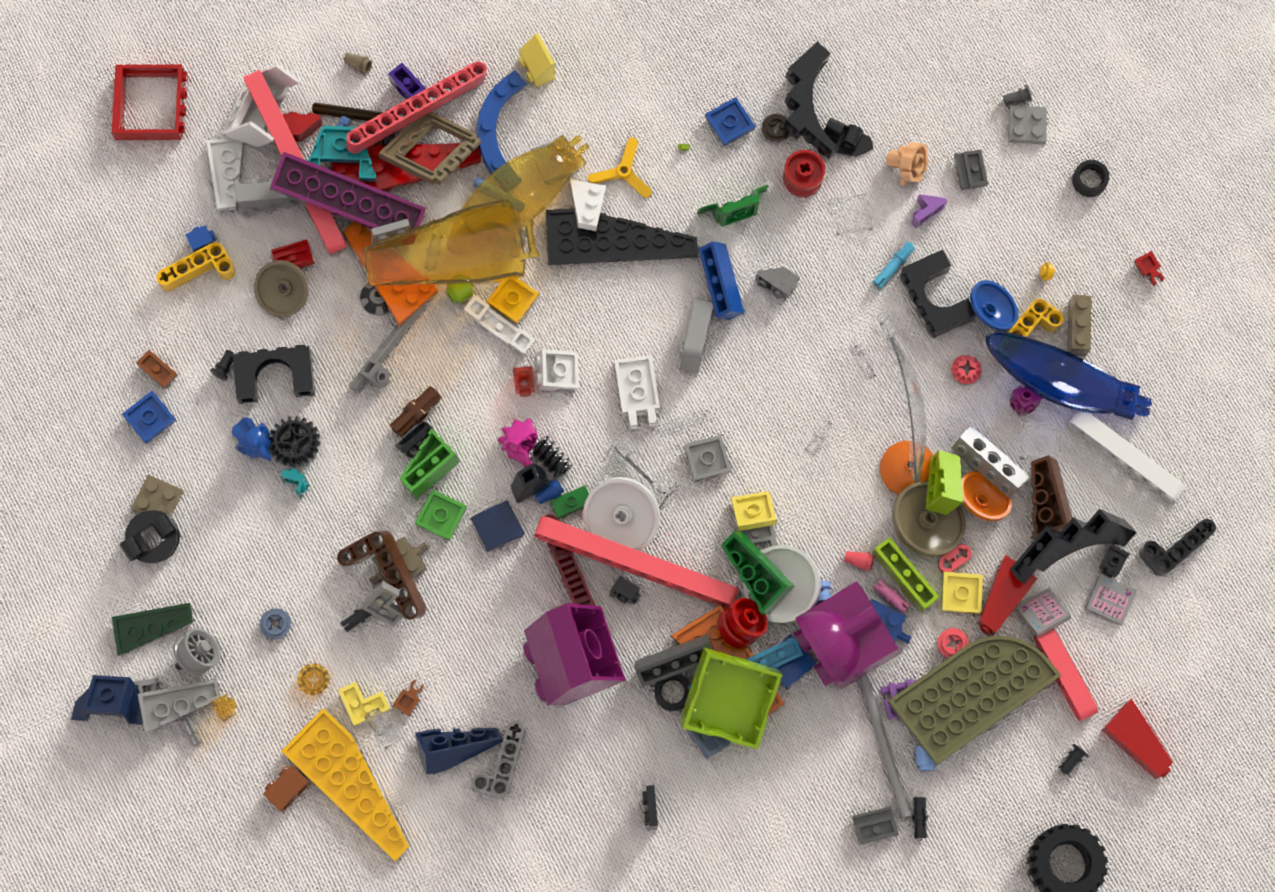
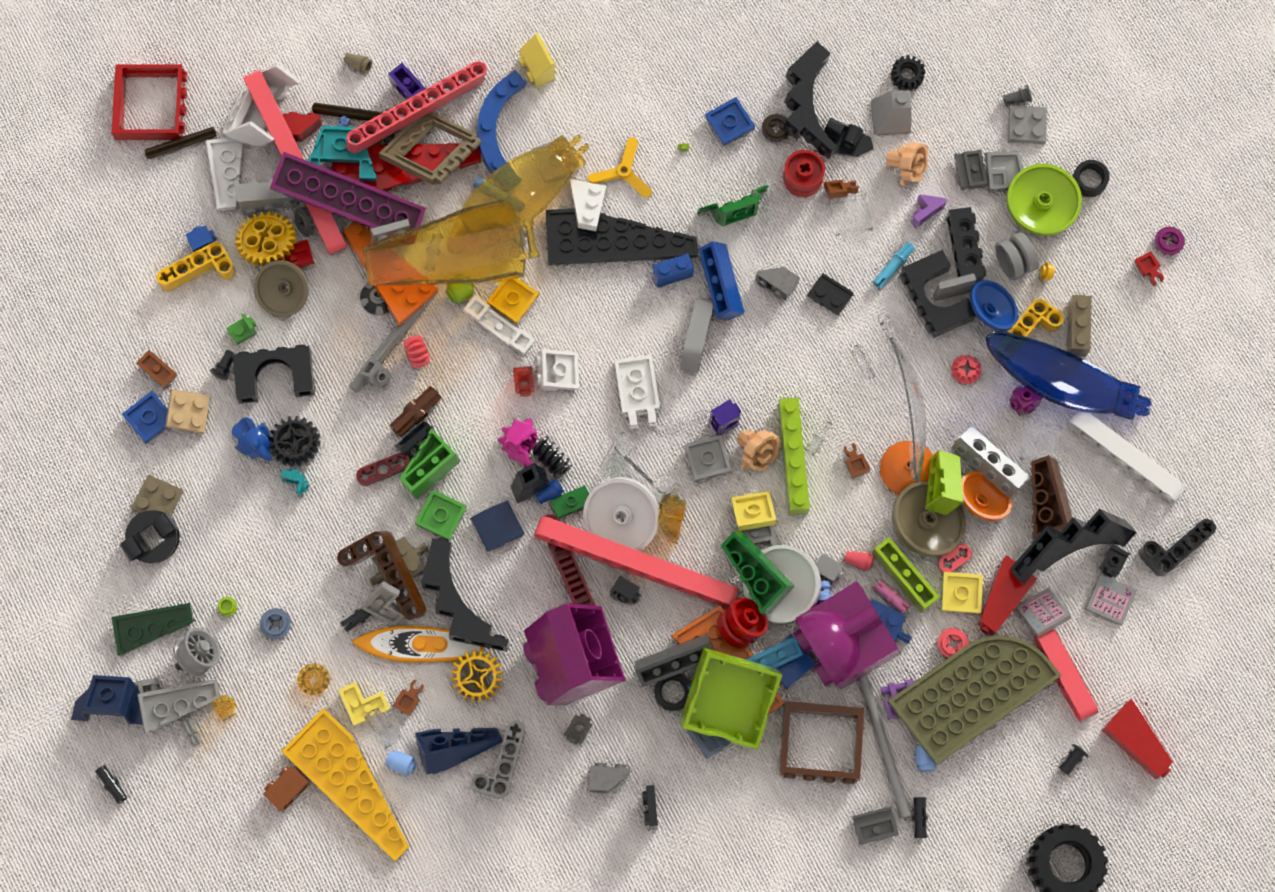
none -> black pin [95,765,128,804]
none -> dark brown axle [145,127,217,159]
none -> tan plate [165,389,210,434]
none -> lime plate [217,597,237,617]
none -> bright green bracket [226,314,256,345]
none -> yellow gear [235,211,297,267]
none -> dark grey gear [294,207,314,237]
none -> piece [352,626,484,663]
none -> dark red beam [356,453,410,486]
none -> light blue brick [385,750,417,776]
none -> coral gear [404,335,430,369]
none -> black arch [421,538,509,652]
none -> yellow gear [450,649,504,703]
none -> clear smoke brick [564,714,593,747]
none -> flat silver slope [589,763,630,793]
none -> blue brick [653,253,694,287]
none -> clear yellow slope [658,495,686,544]
none -> dark purple brick [709,399,741,435]
none -> light nougat piece [736,429,781,472]
none -> lime brick [778,397,810,516]
none -> reddish brown window [779,701,864,784]
none -> black plate [807,273,854,316]
none -> light grey brick [816,554,843,584]
none -> dark orange plate [824,180,859,199]
none -> dark orange plate [843,443,871,479]
none -> light grey slope [871,90,912,135]
none -> black tyre [891,55,925,91]
none -> light grey tile [933,274,976,301]
none -> black brick [946,207,986,284]
none -> light grey plate [985,151,1023,190]
none -> light grey wheel [995,232,1039,280]
none -> lime dish [1006,164,1082,236]
none -> magenta gear [1154,227,1185,256]

